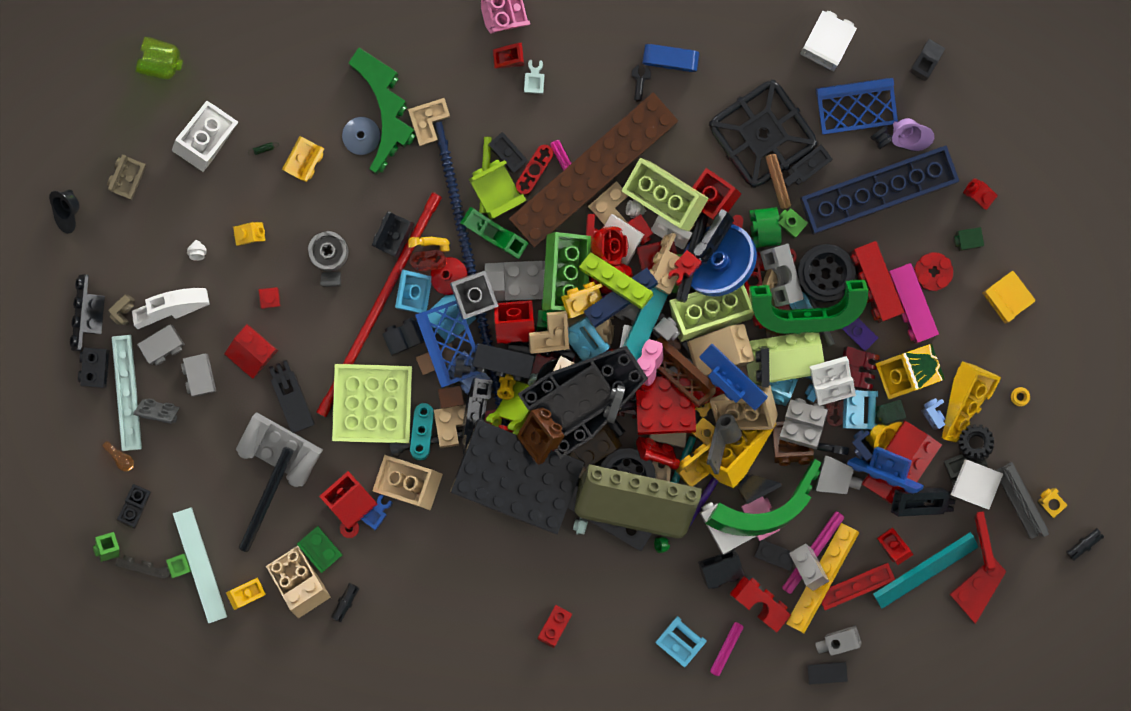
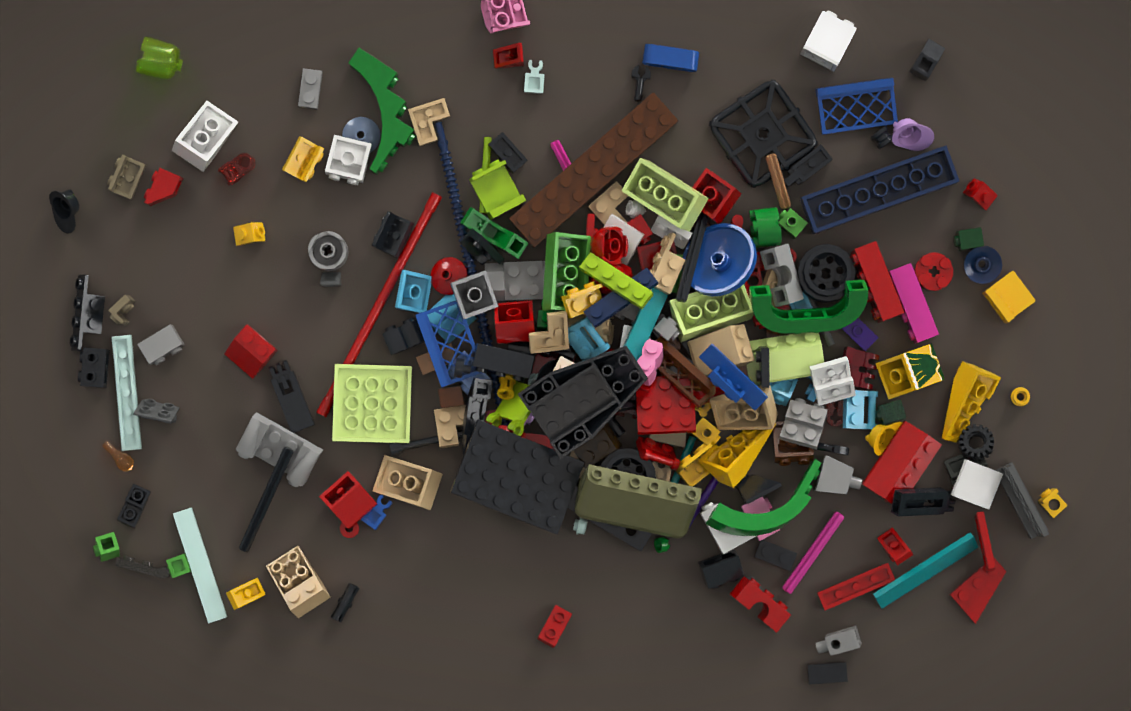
white slope [132,288,210,329] -> none
light grey brick [181,353,216,397] -> none
white plate [187,240,207,261] -> none
dark green piece [248,142,279,155] -> none
red plate [259,287,281,309] -> none
green plate [297,526,343,573] -> none
yellow arm [408,236,450,252] -> none
clear red beam [409,250,447,271] -> none
teal plate [410,403,434,461] -> none
red beam [516,145,553,195] -> none
reddish brown plate [517,408,565,465] -> none
dark grey plate [603,385,625,424] -> none
medium azure plate [655,616,707,667] -> none
red plate [668,250,702,286] -> none
black hinge [693,209,734,263] -> none
dark grey door [707,414,742,474] -> none
dark pink axle [710,622,743,676] -> none
yellow plate [786,523,859,634] -> none
light grey brick [789,543,829,591] -> none
blue bracket [847,446,924,493] -> none
dark blue bracket [852,429,872,461] -> none
light blue bracket [921,398,945,430] -> none
black pin [1066,528,1104,561] -> none
none -> red slope [144,168,183,206]
none -> clear red piece [218,153,256,186]
none -> light grey plate [298,68,323,109]
none -> white plate [325,135,372,185]
none -> black bracket [460,228,504,265]
none -> dark blue dish [964,246,1002,284]

